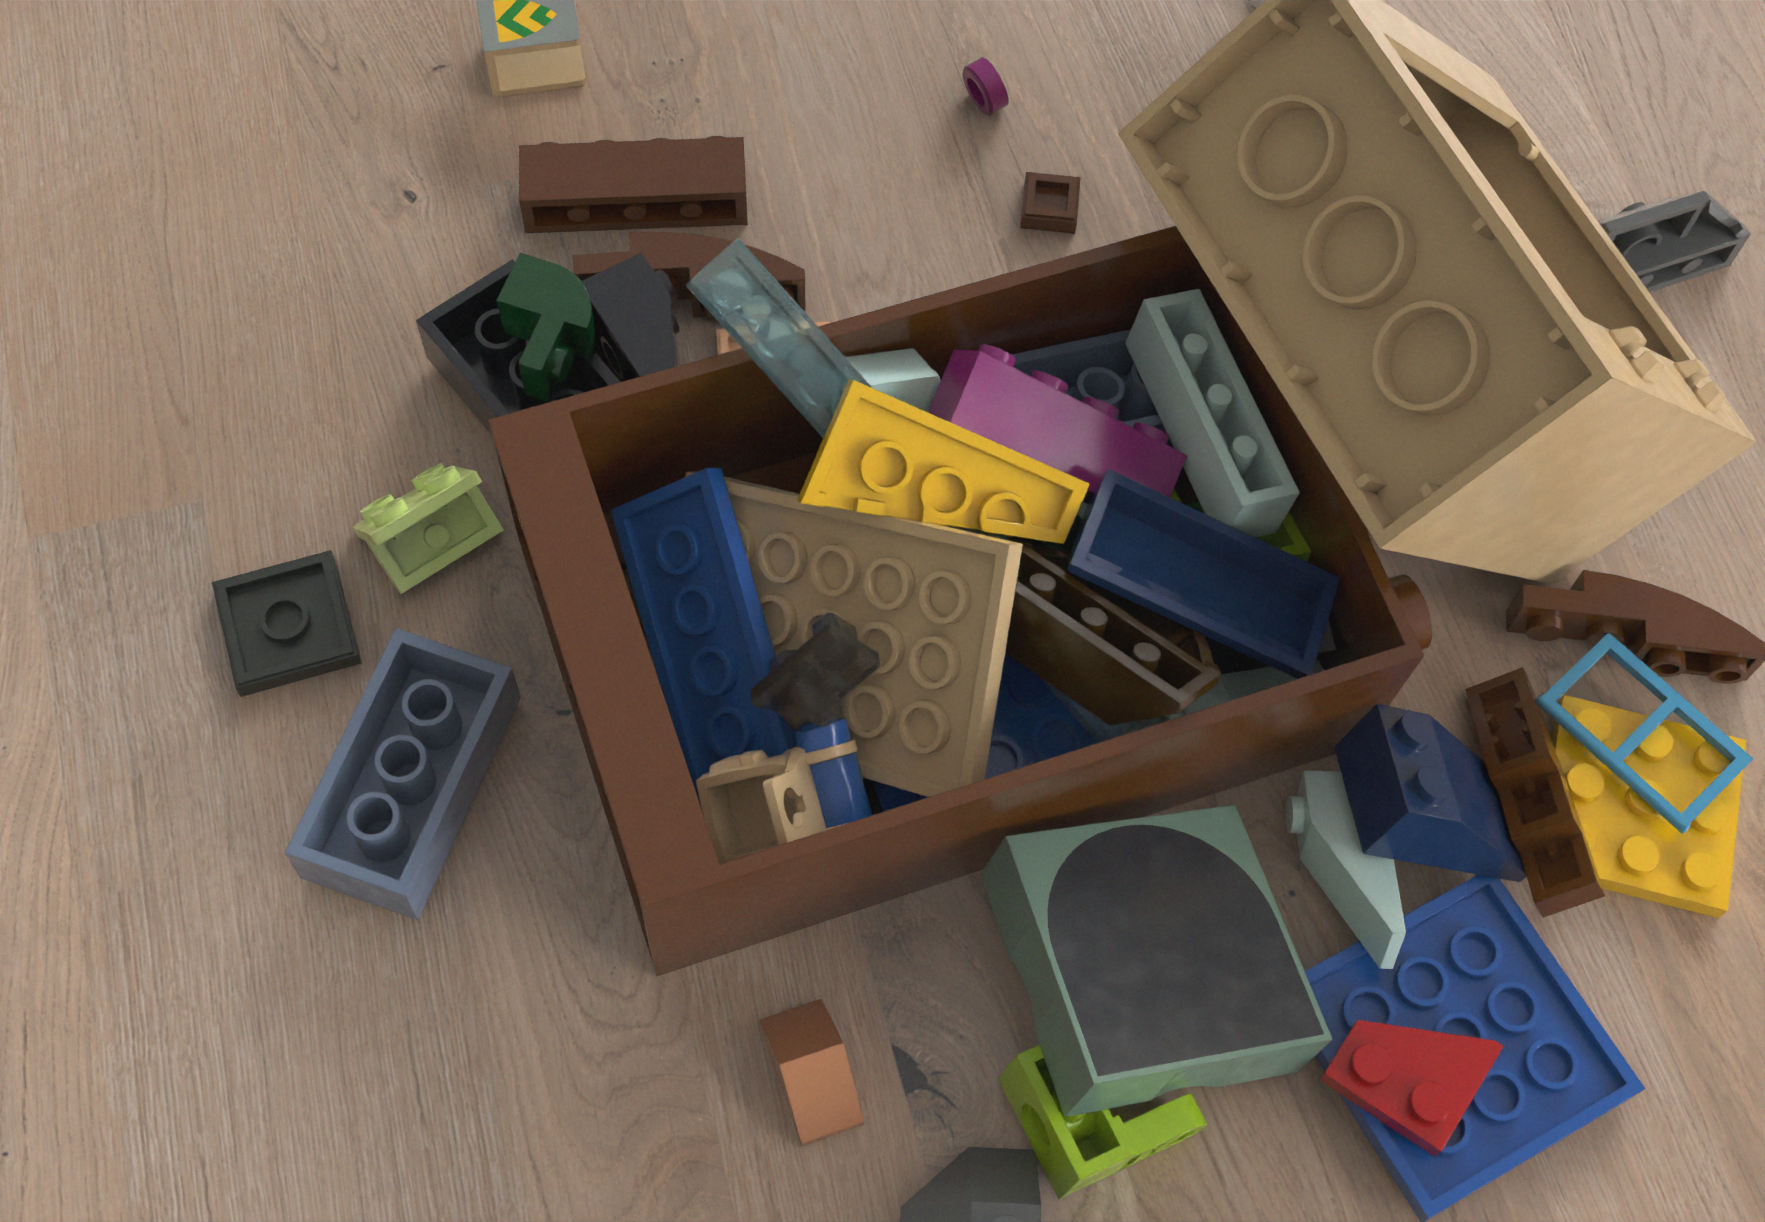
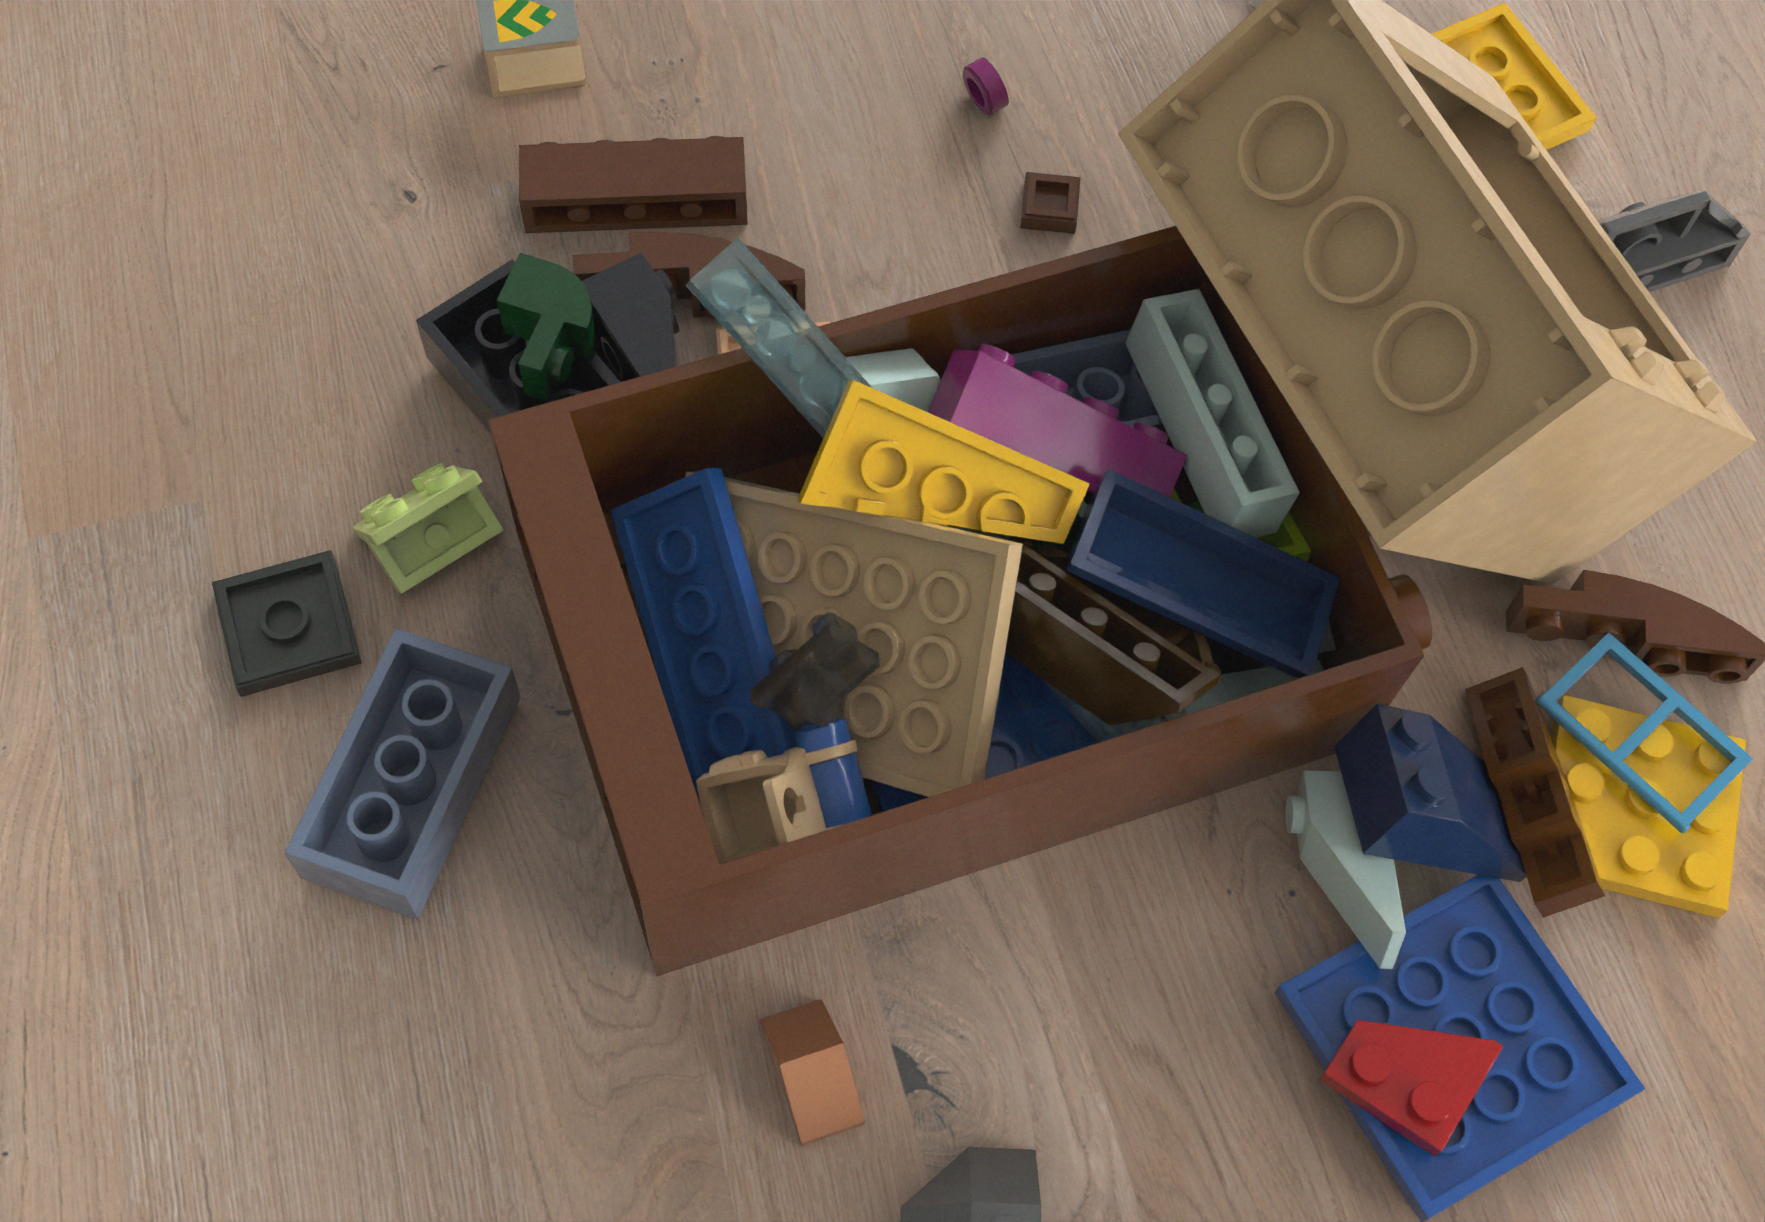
black tile [981,805,1333,1117] -> none
lime brick [998,1045,1208,1200] -> none
none -> yellow plate [1432,2,1597,150]

